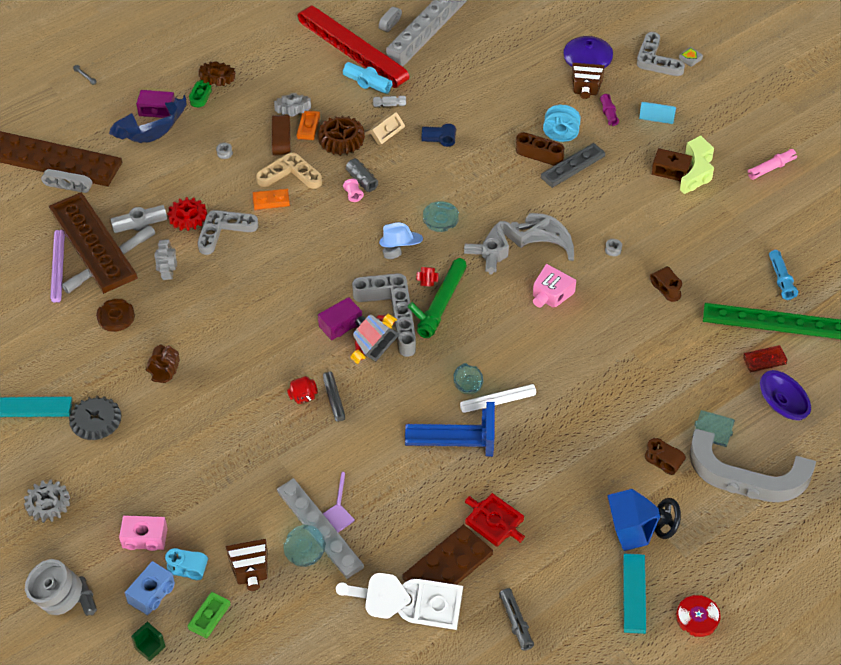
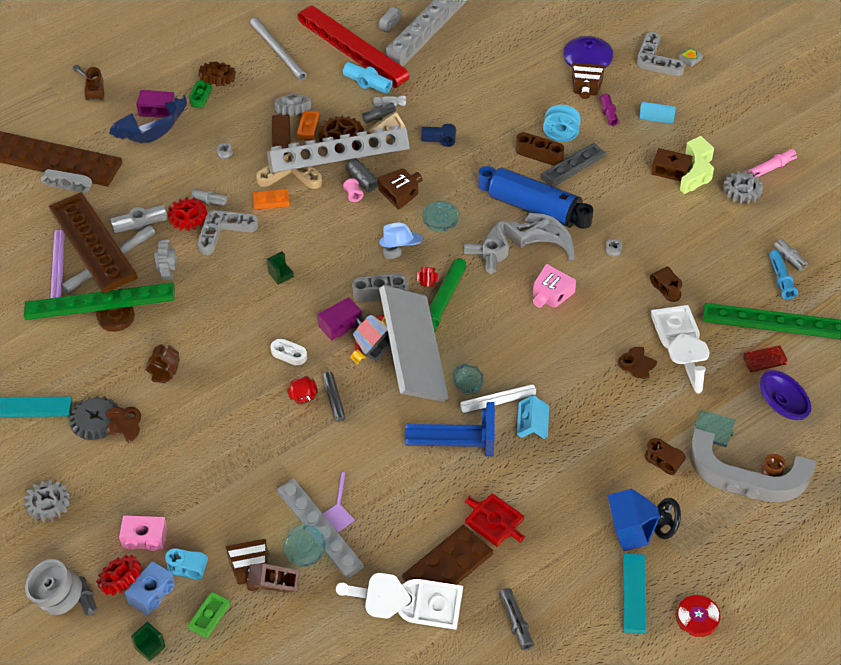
none -> green plate [24,282,175,320]
none -> reddish brown piece [85,67,104,100]
none -> red gear [96,555,142,596]
none -> reddish brown plate [105,407,141,443]
none -> light grey axle [191,189,227,206]
none -> reddish brown brick [247,563,300,593]
none -> light grey piece [250,17,307,81]
none -> light grey brick [267,125,410,173]
none -> dark green panel [267,251,294,285]
none -> white plate [271,339,307,365]
none -> dark grey axle [362,103,396,124]
none -> reddish brown torso [378,169,423,210]
none -> light grey tile [379,285,449,402]
none -> blue piece [478,166,594,229]
none -> medium azure panel [517,395,549,439]
none -> reddish brown plate [618,347,657,379]
none -> white plate [651,305,710,394]
none -> light grey gear [723,171,763,204]
none -> dark orange wheel [762,454,785,477]
none -> light grey pin [774,238,808,271]

